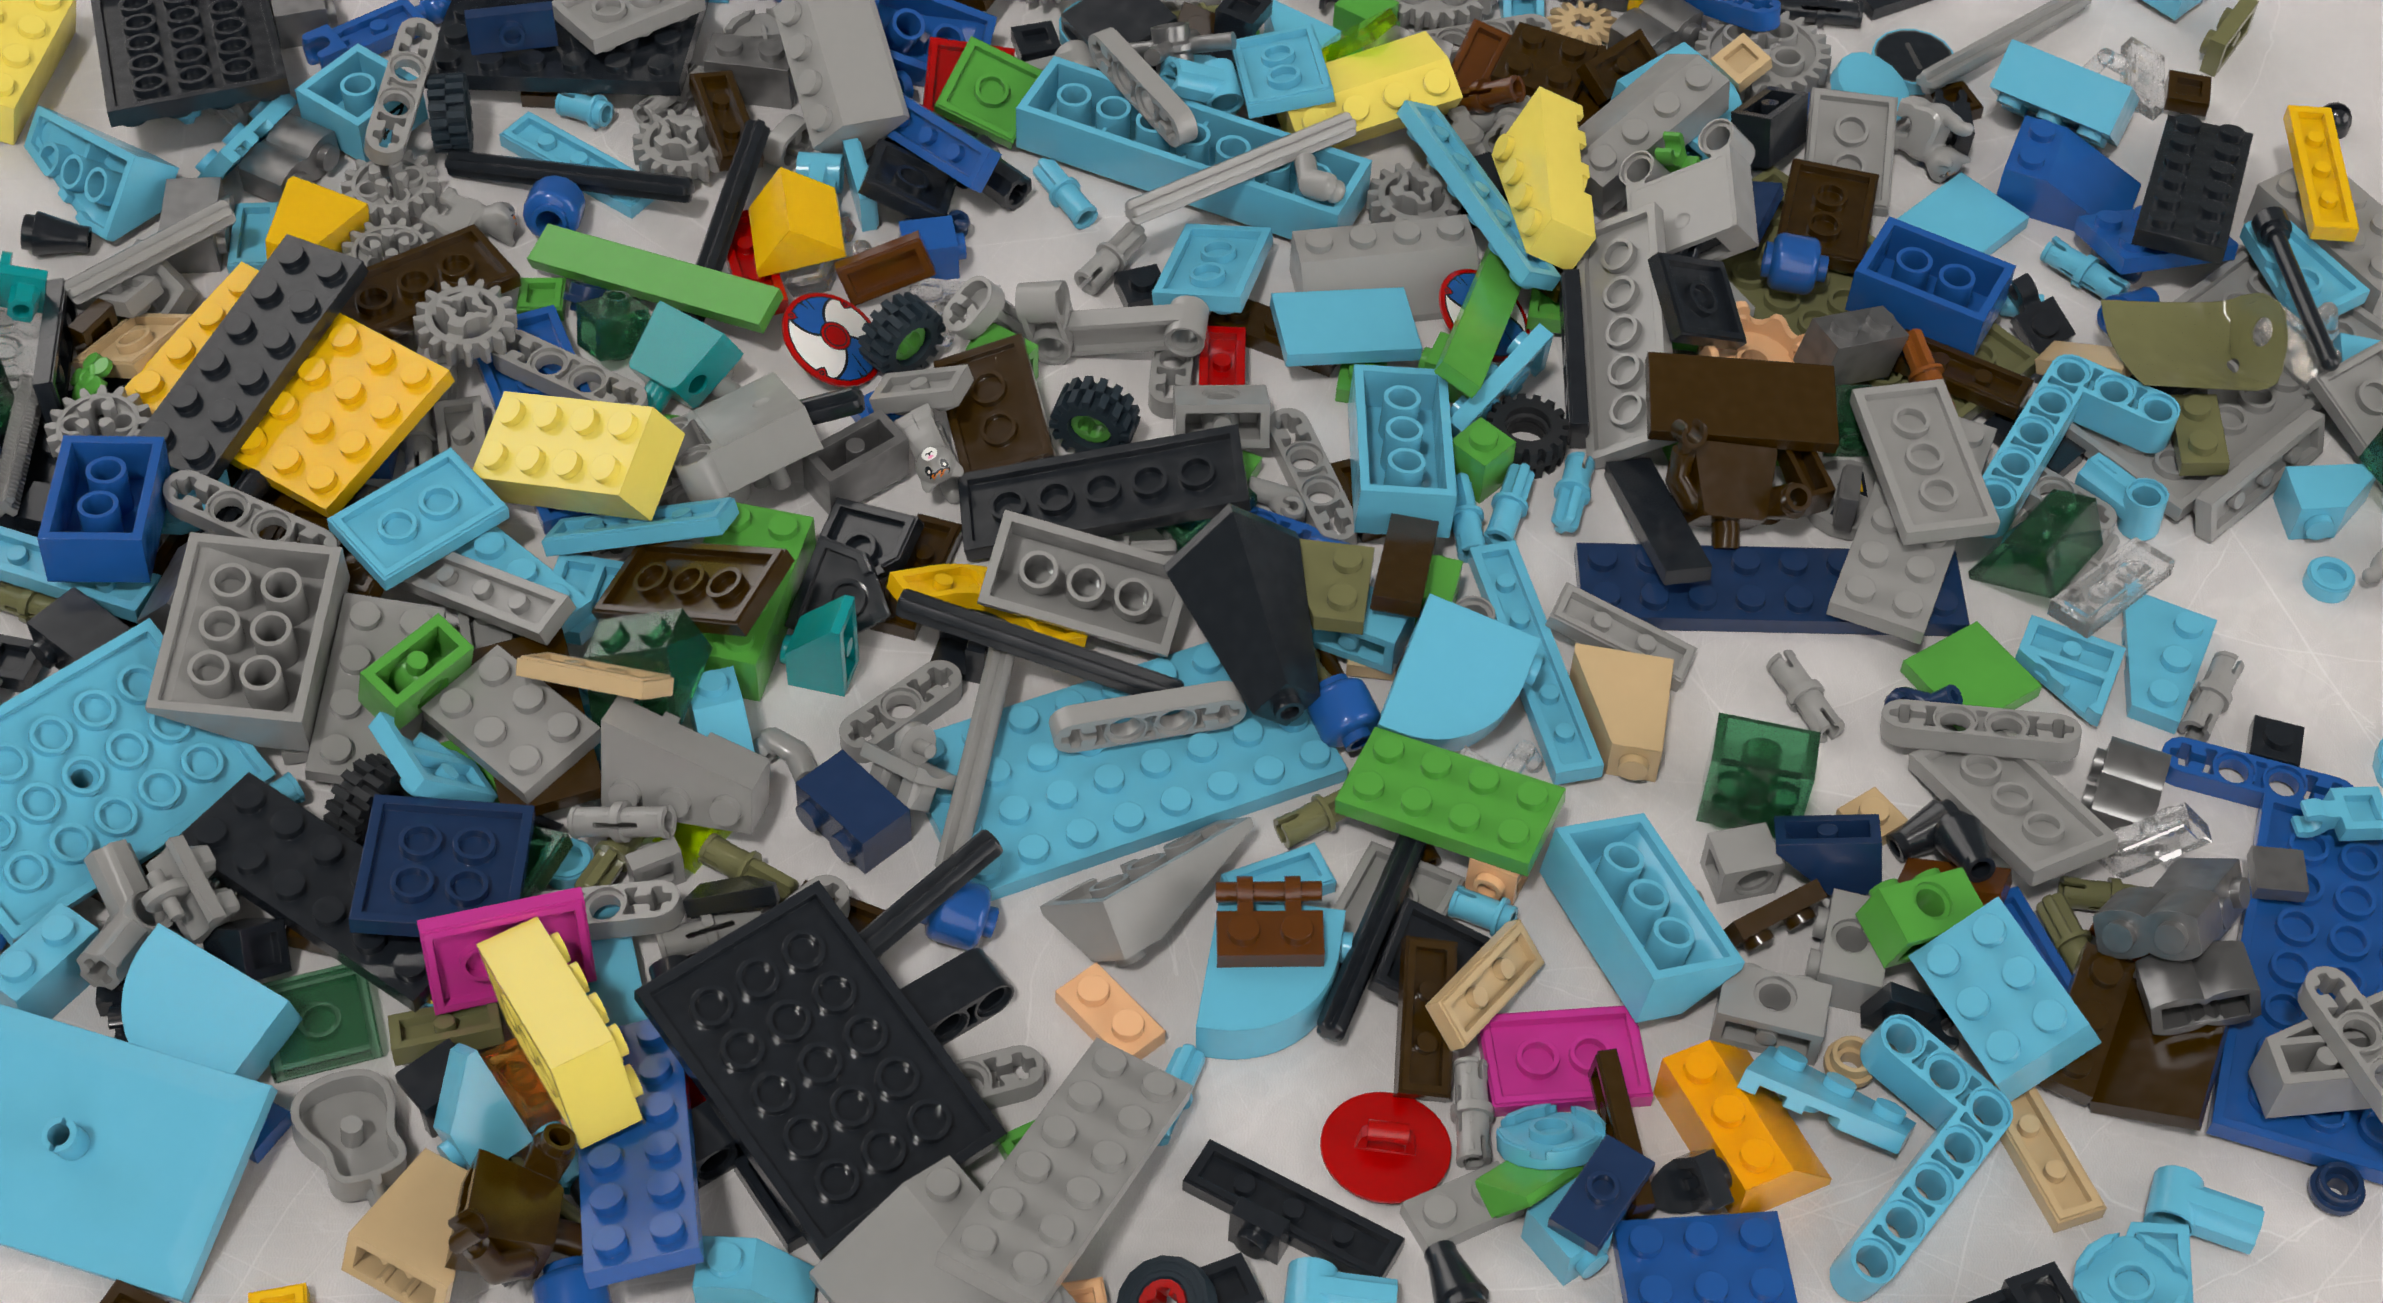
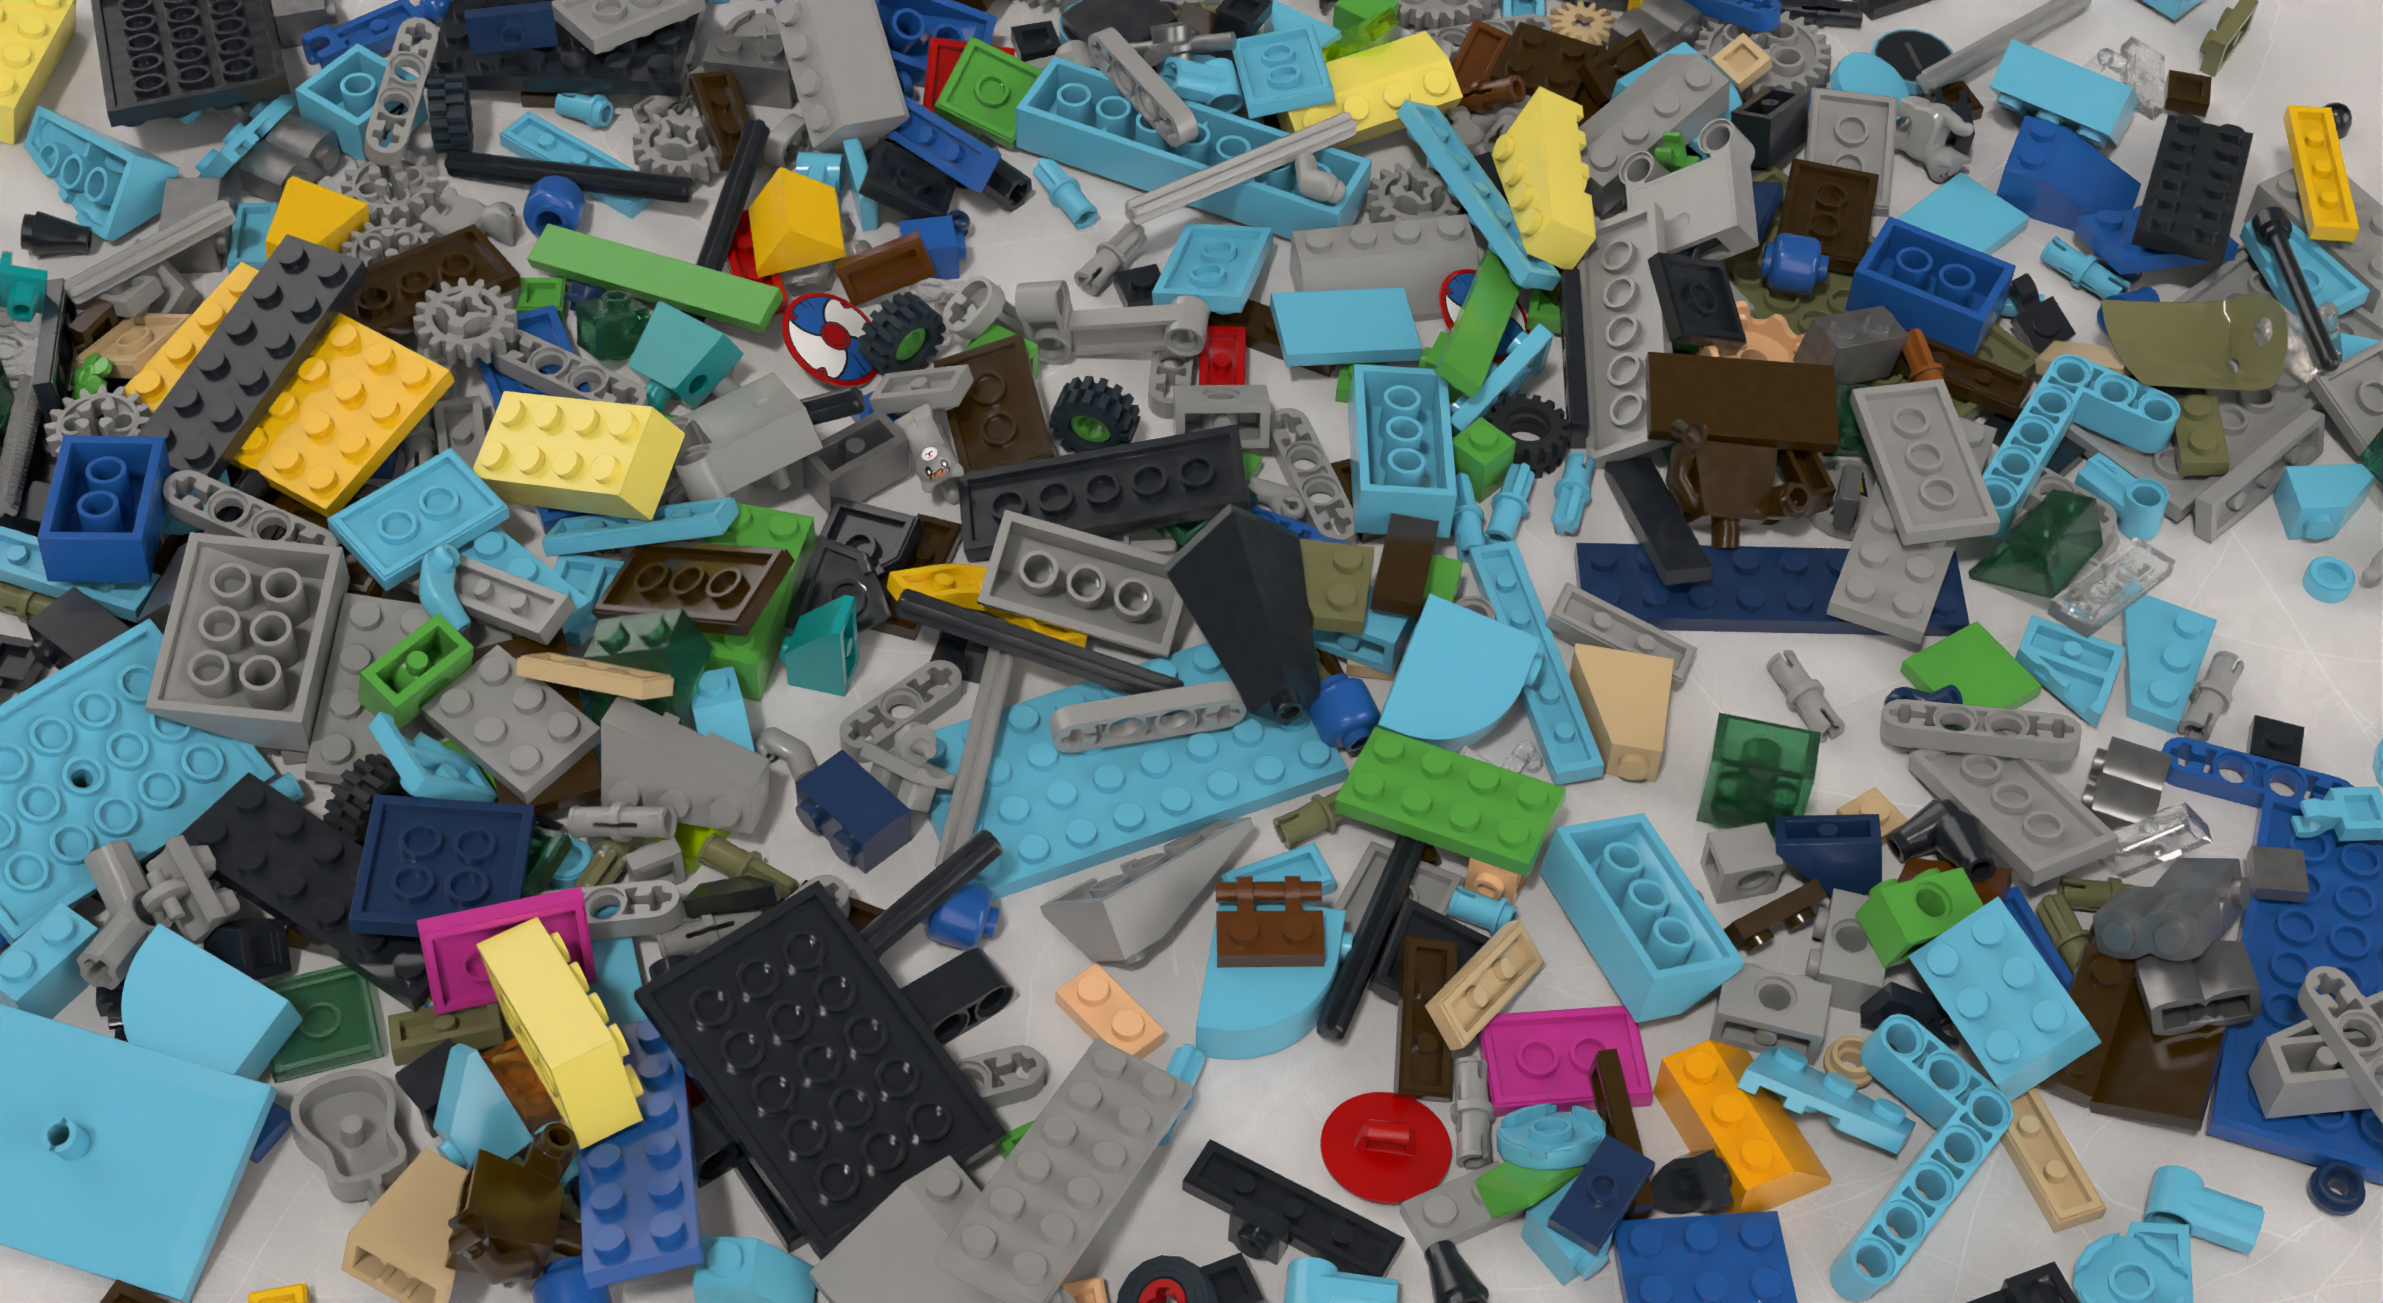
none -> medium azure arm [419,544,472,634]

